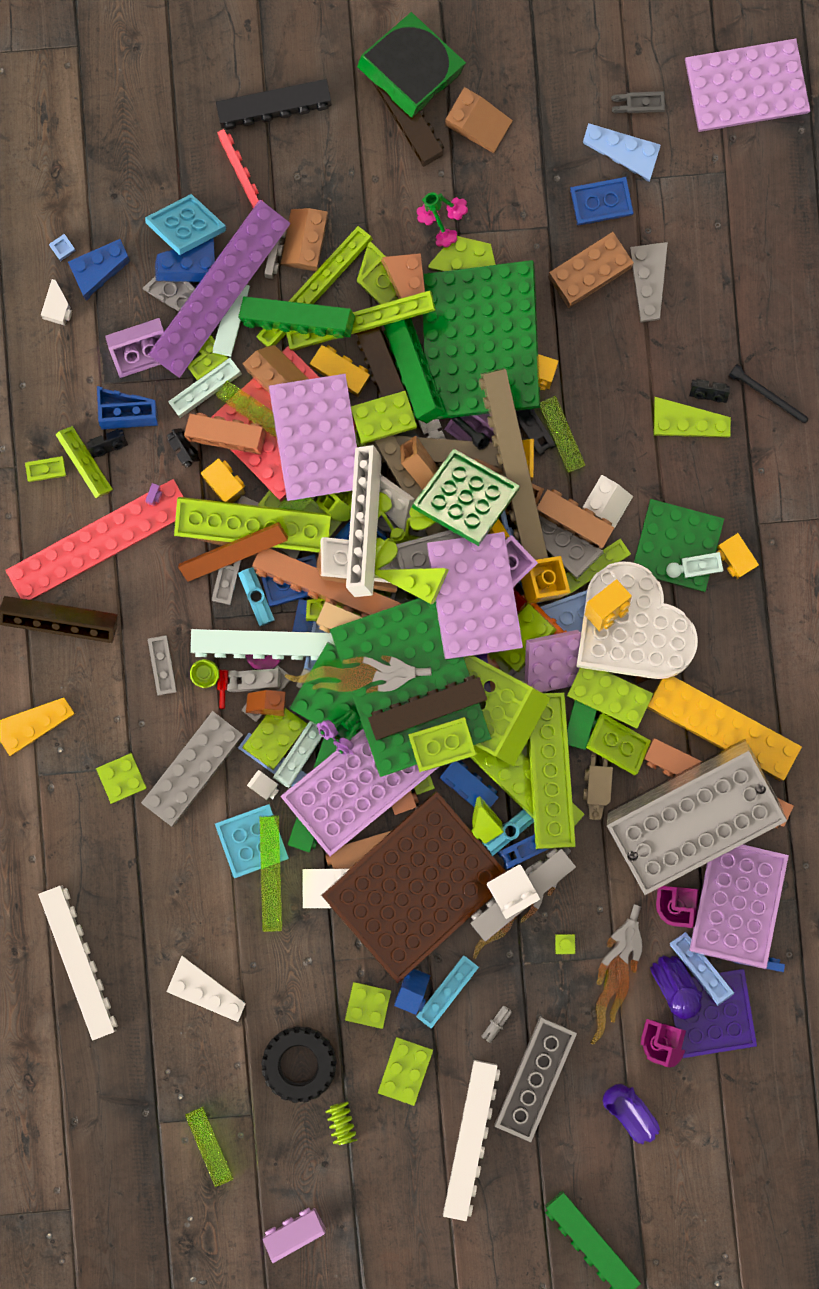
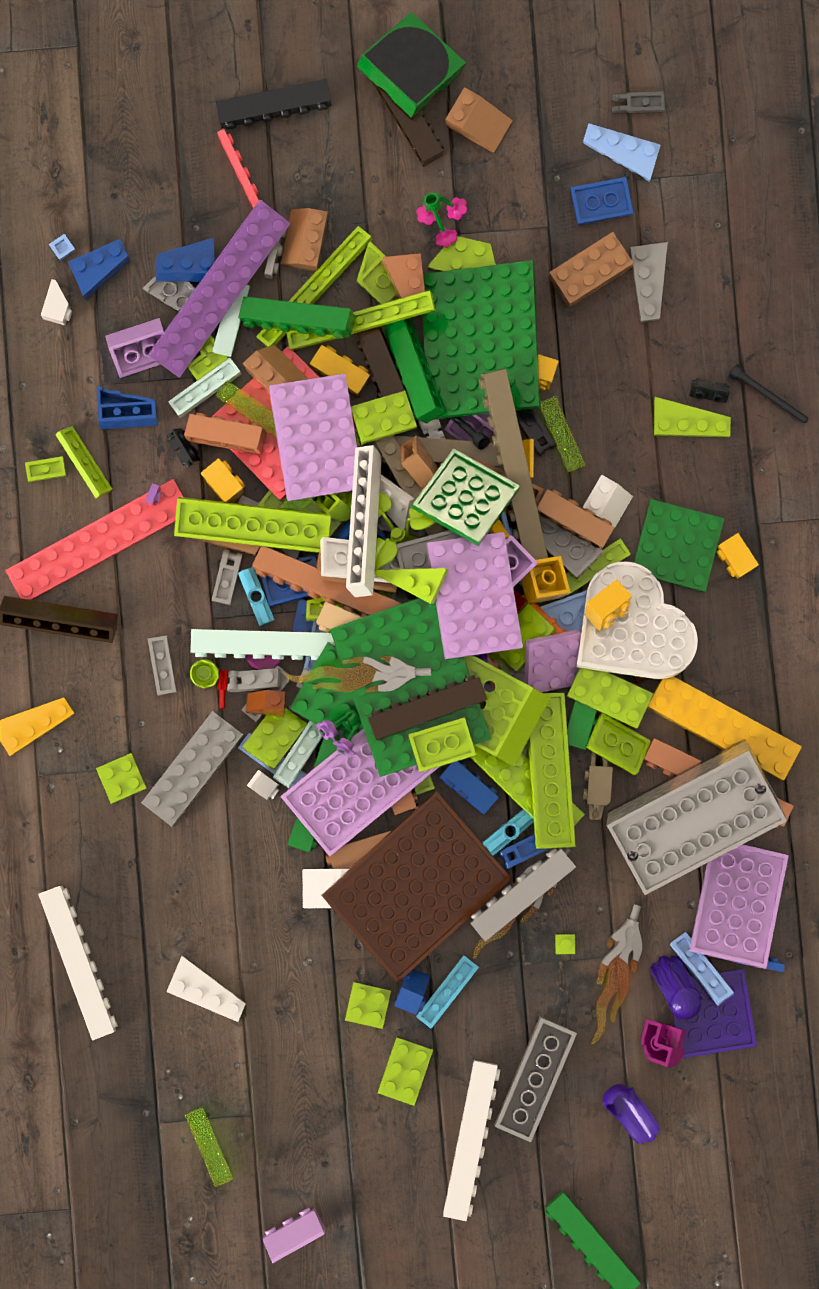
black hinge [87,429,128,458] -> none
medium azure plate [145,194,226,255] -> none
dark orange tile [178,522,288,582] -> none
medium azure plate [215,804,289,878] -> none
clear neon green plate [259,815,282,932] -> none
black tyre [261,1026,337,1103] -> none
lime piece [325,1102,357,1145] -> none
lime slope [472,796,504,844] -> none
light grey axle [481,1006,512,1043] -> none
white bracket [487,865,540,919] -> none
magenta brick [656,886,699,928] -> none
light aqua plate [666,552,723,578] -> none
lavender plate [685,39,810,132] -> none

